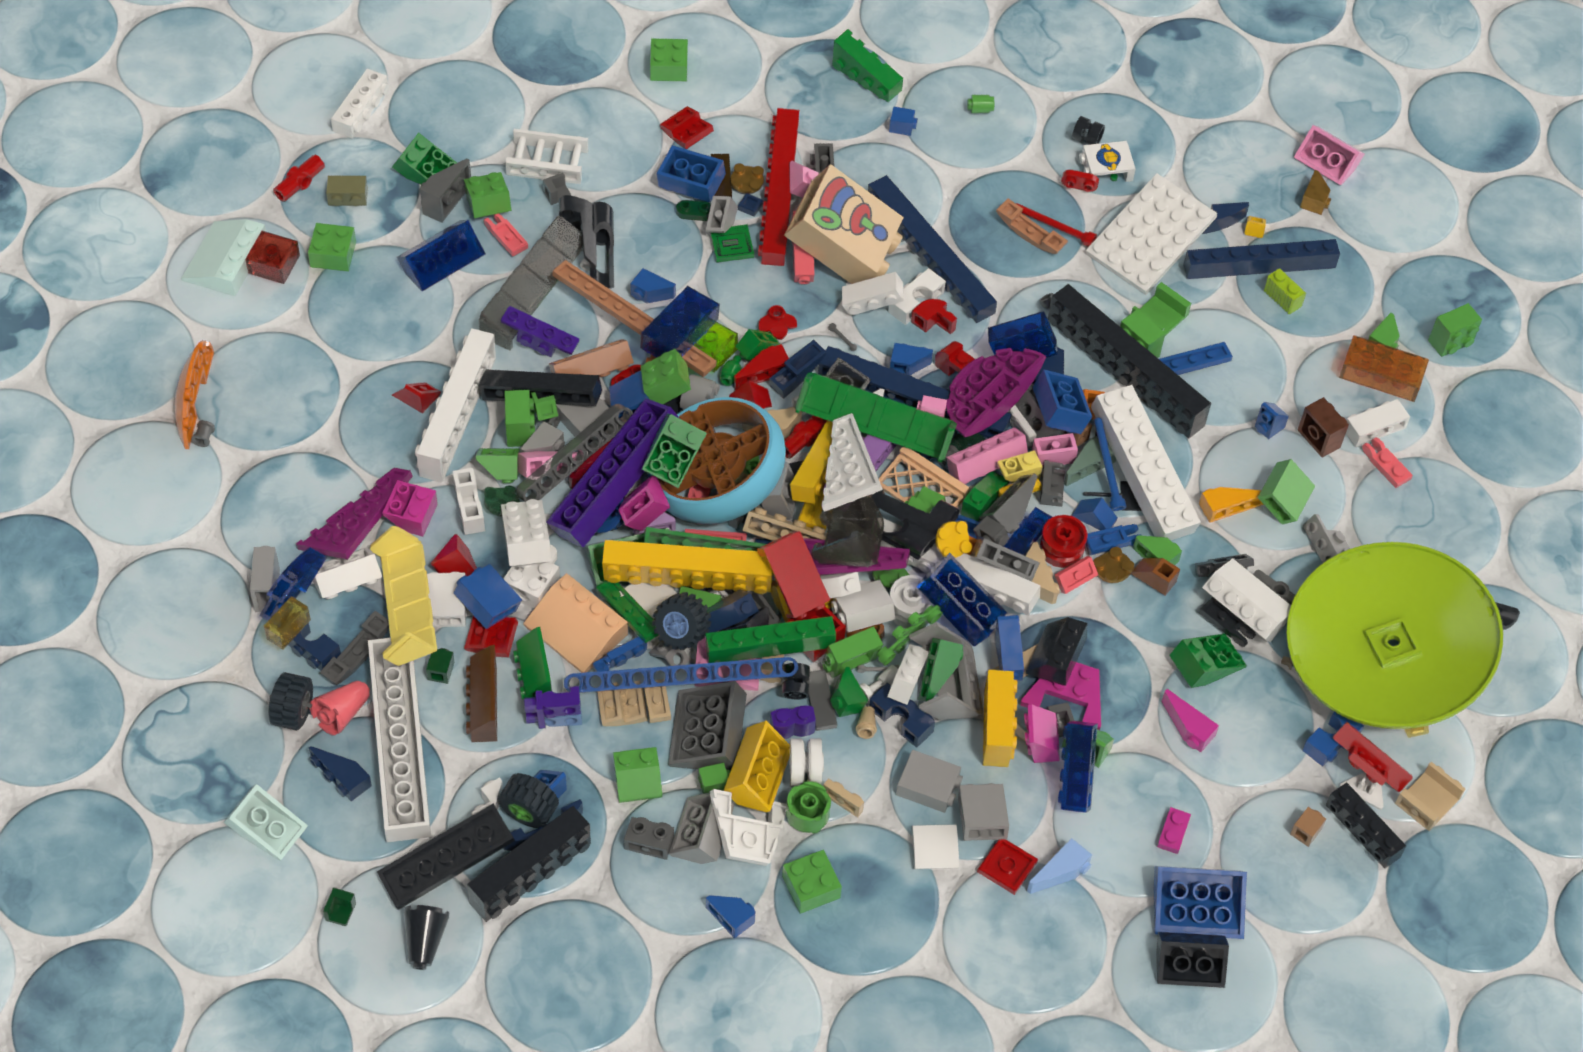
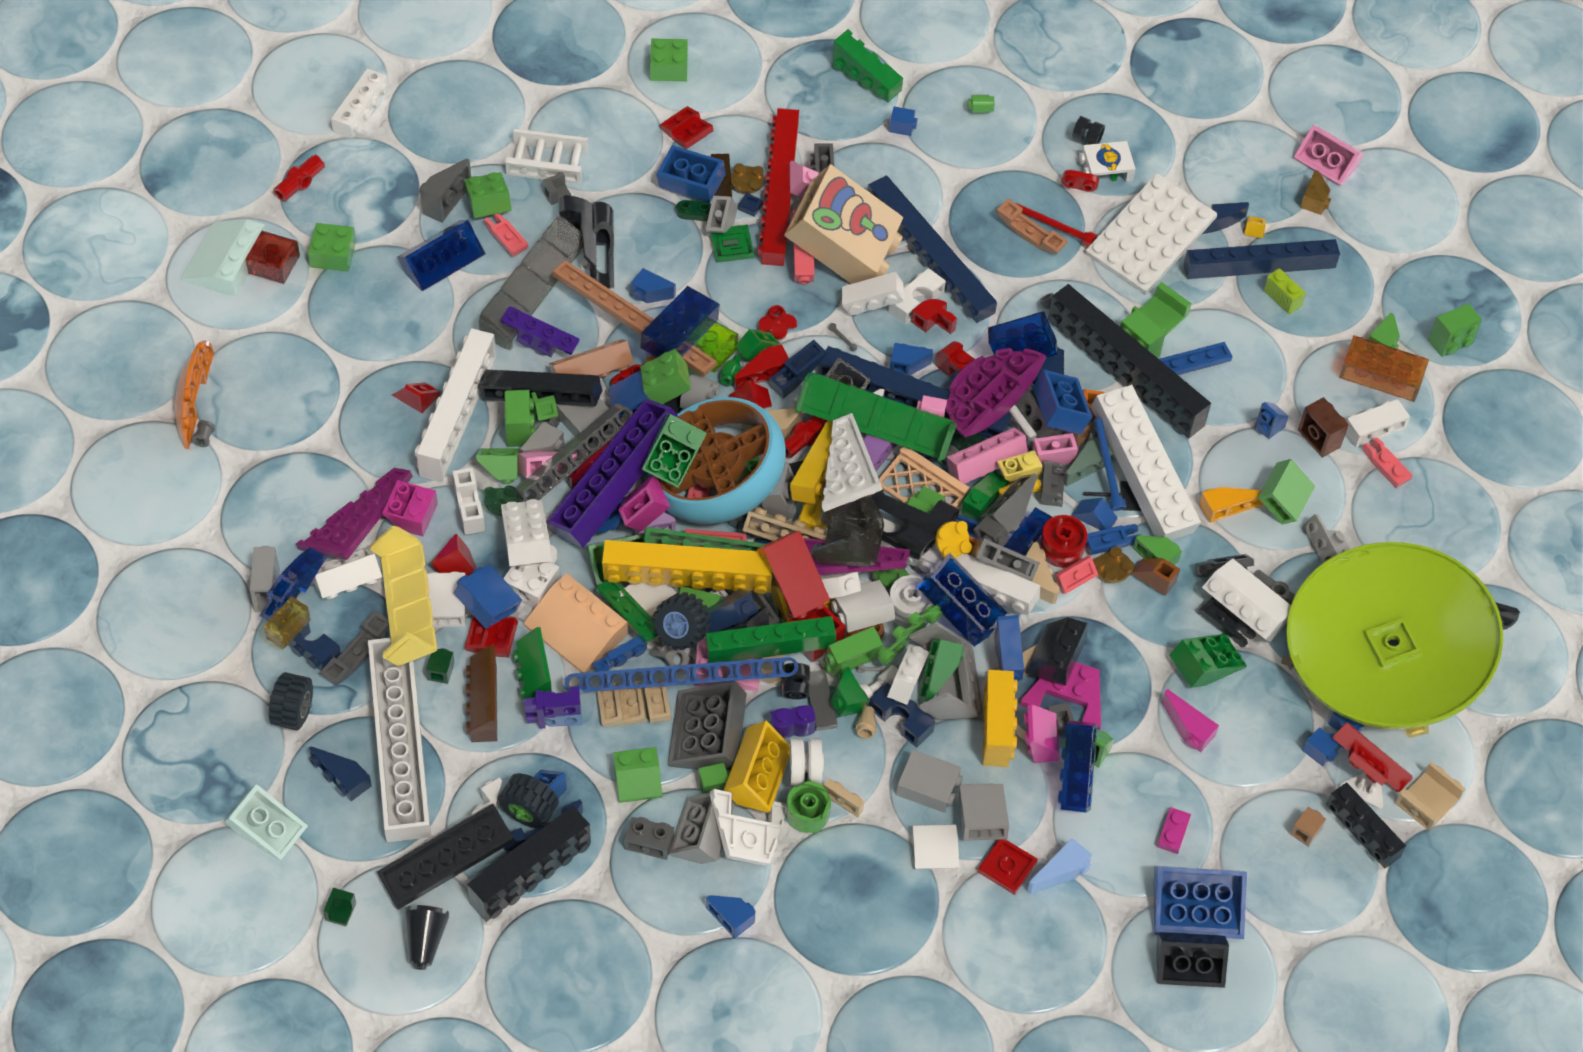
coral cone [310,681,370,735] -> none
olive brick [326,176,368,206] -> none
green slope [392,132,457,185] -> none
bright green brick [782,849,842,914] -> none

